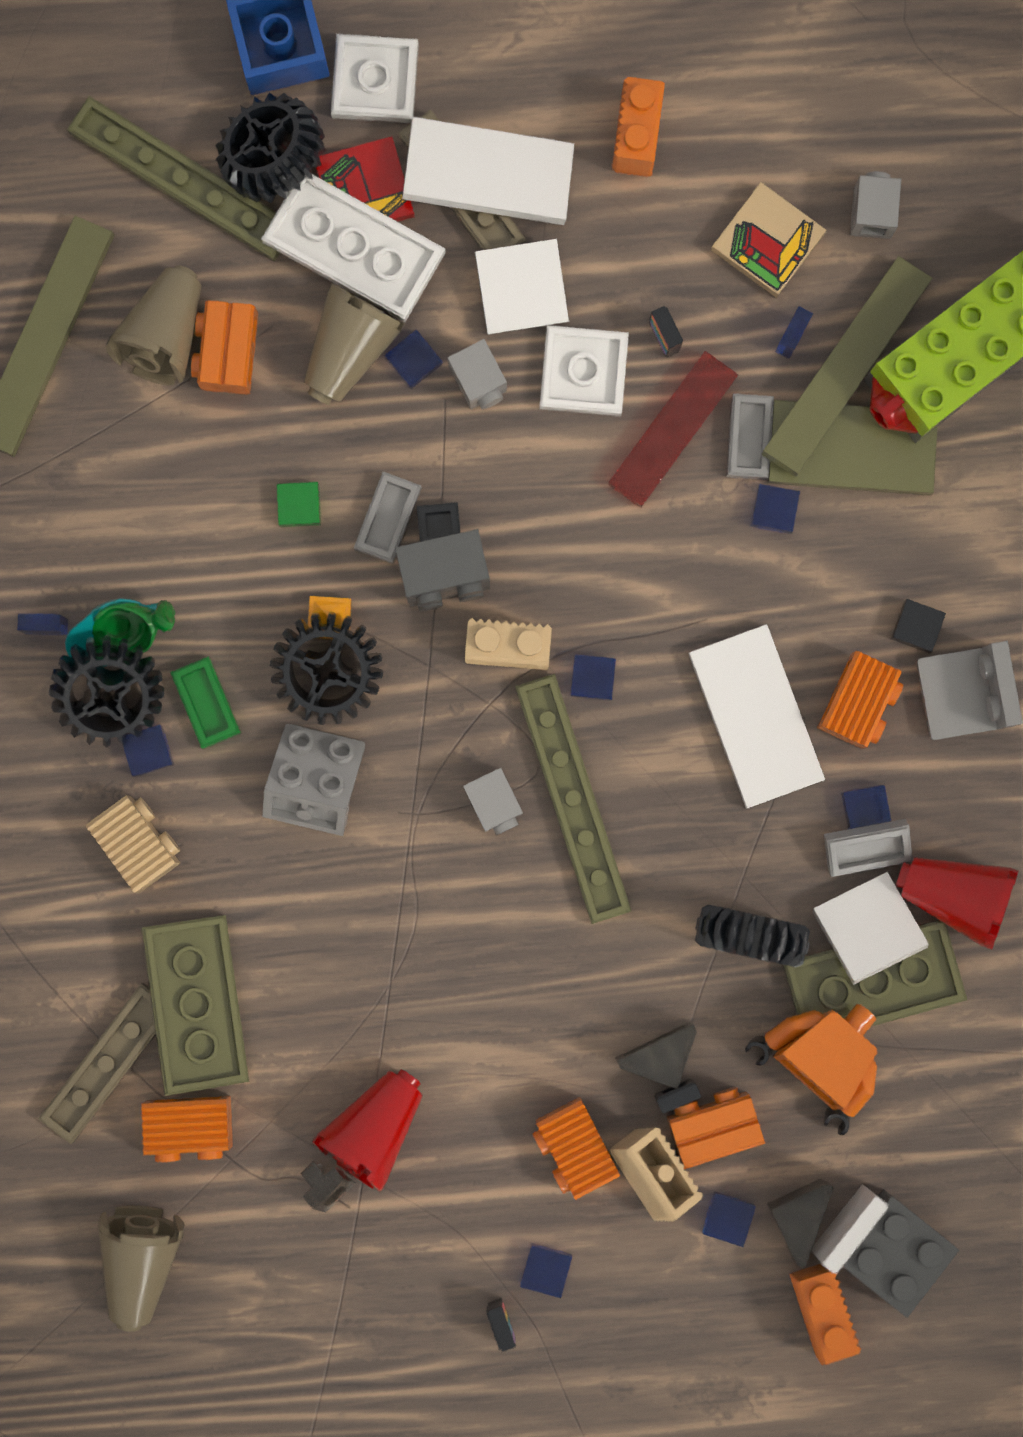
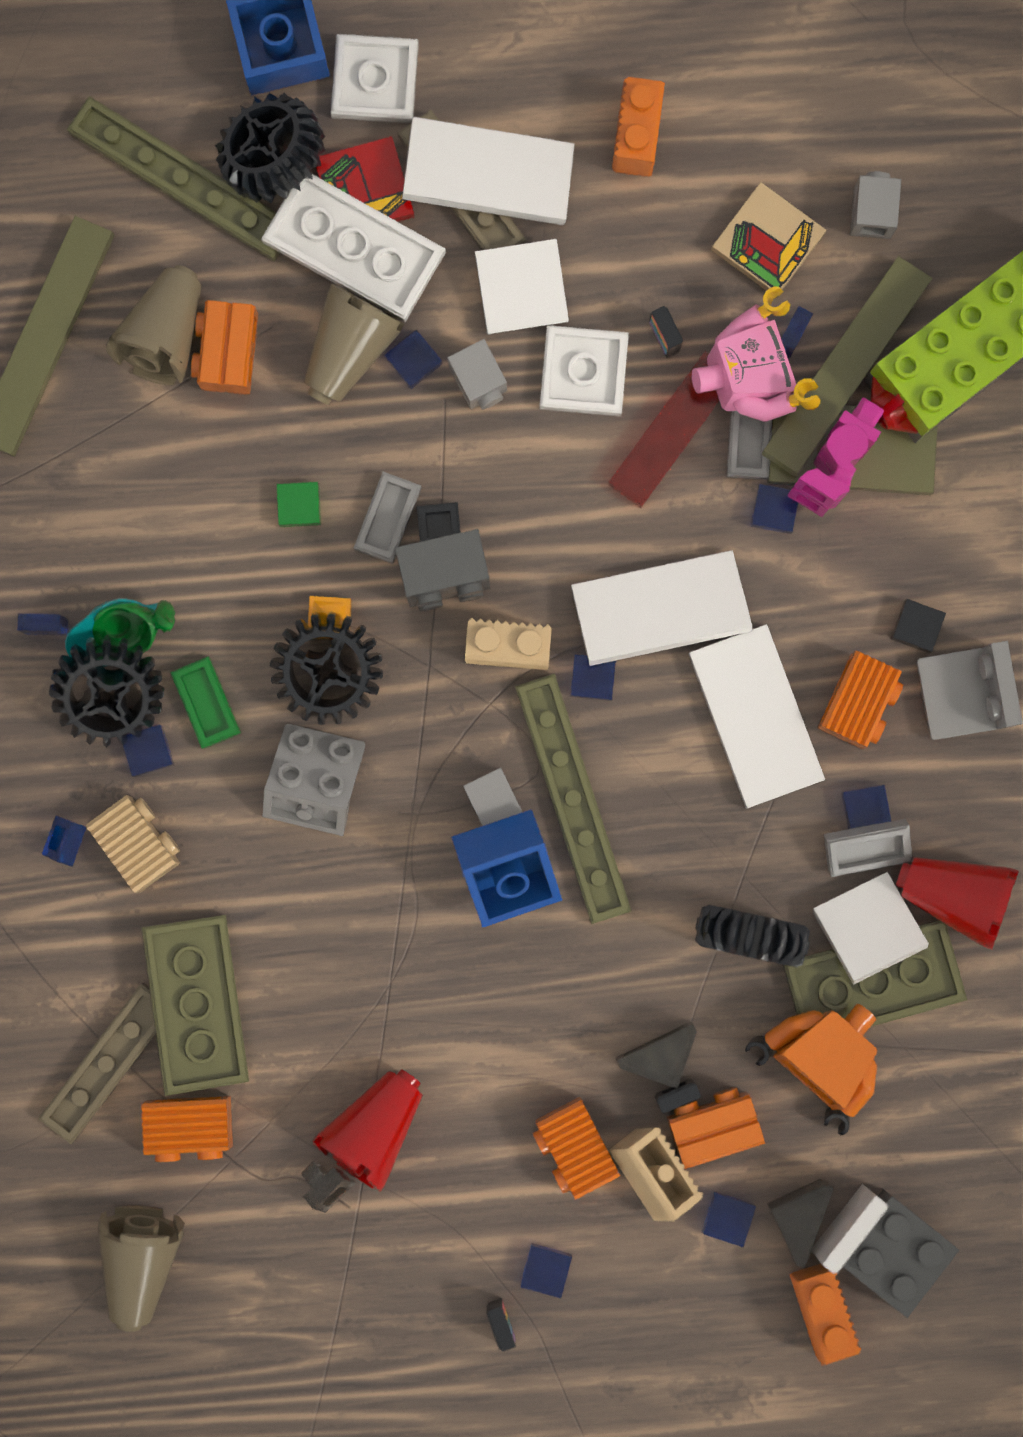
none -> clear blue tile [42,815,86,867]
none -> blue brick [452,809,562,928]
none -> white tile [571,550,752,666]
none -> bright pink torso [692,287,821,422]
none -> dark pink hips [787,398,884,517]

